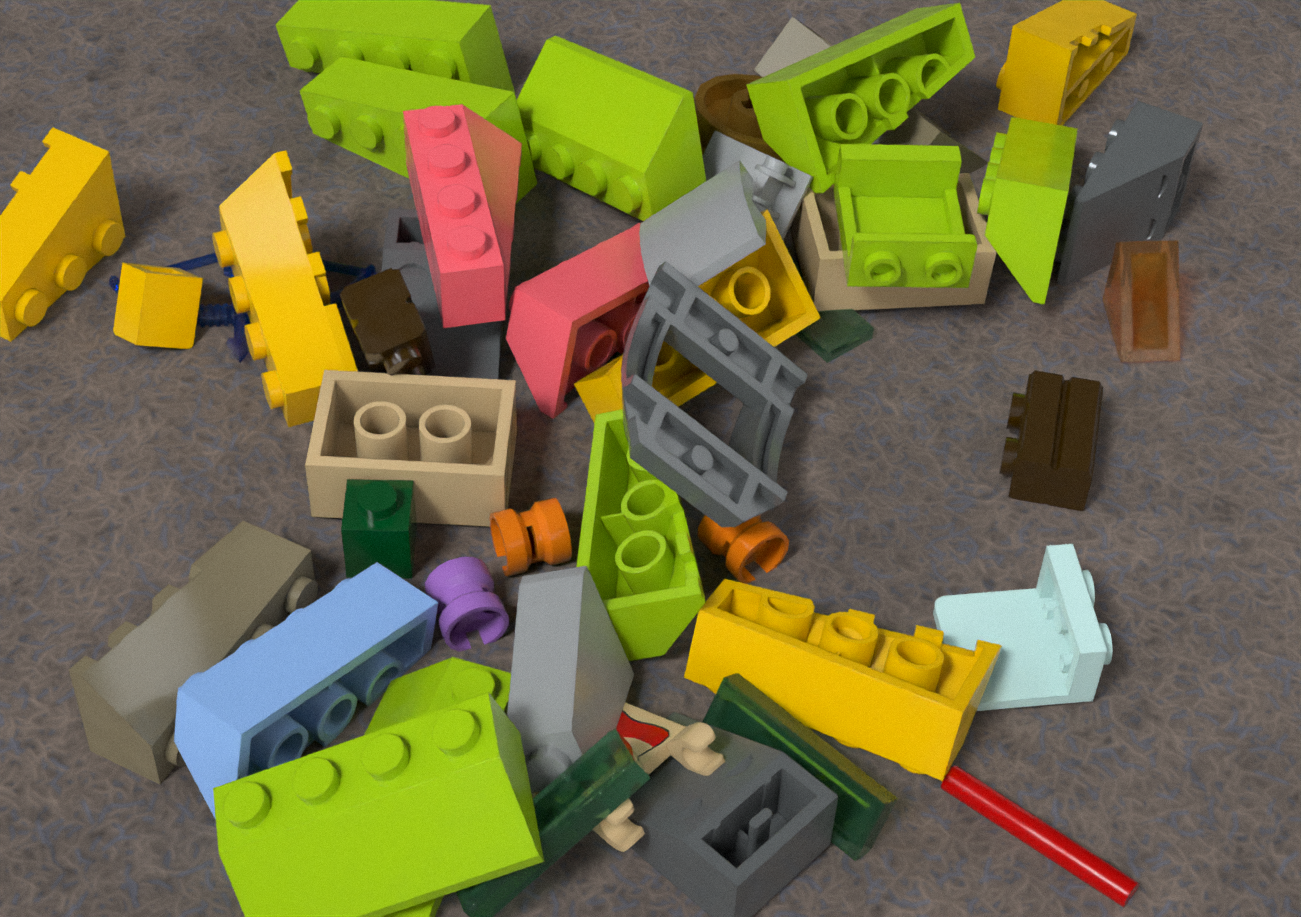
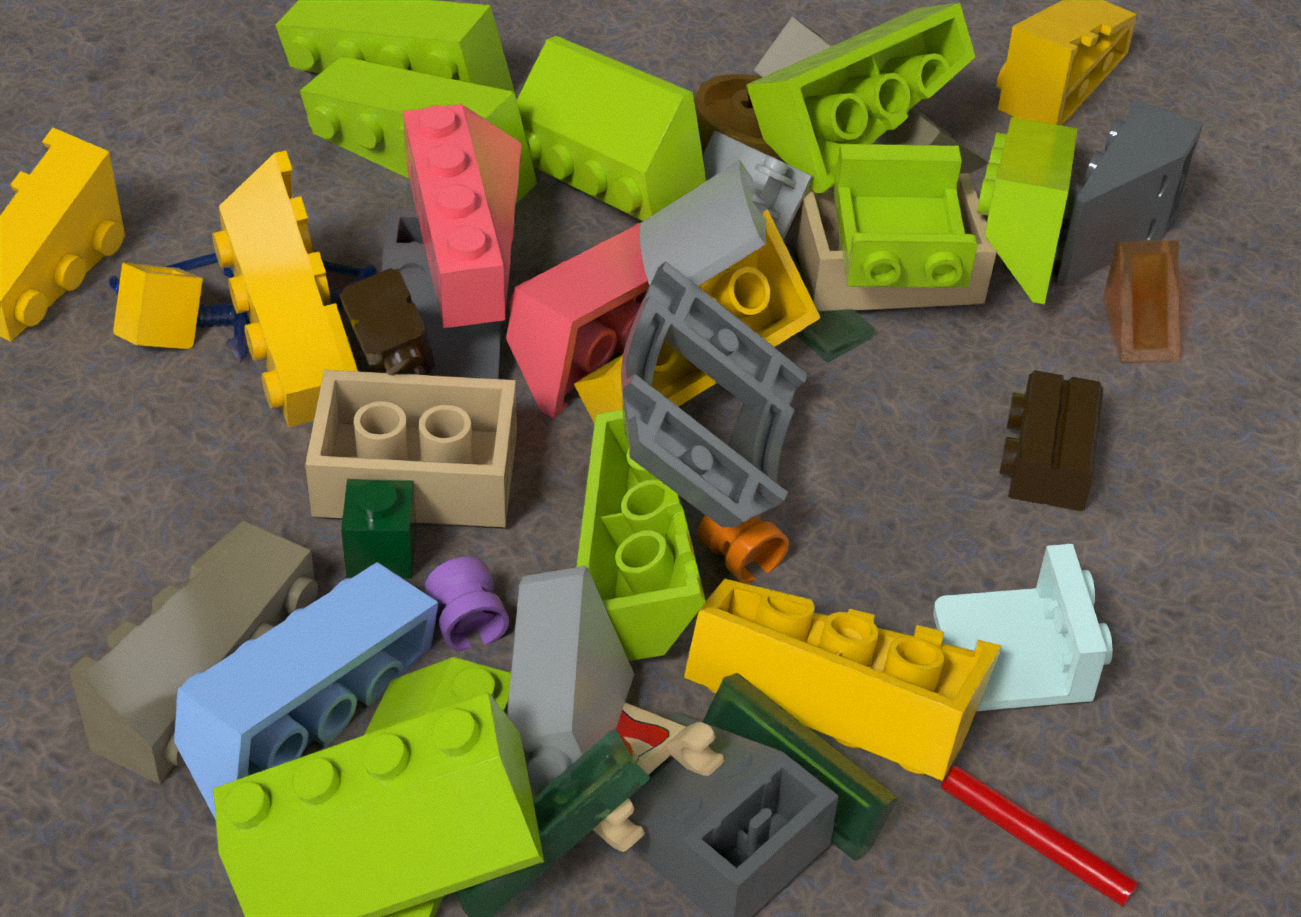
orange wheel [489,498,572,576] -> none

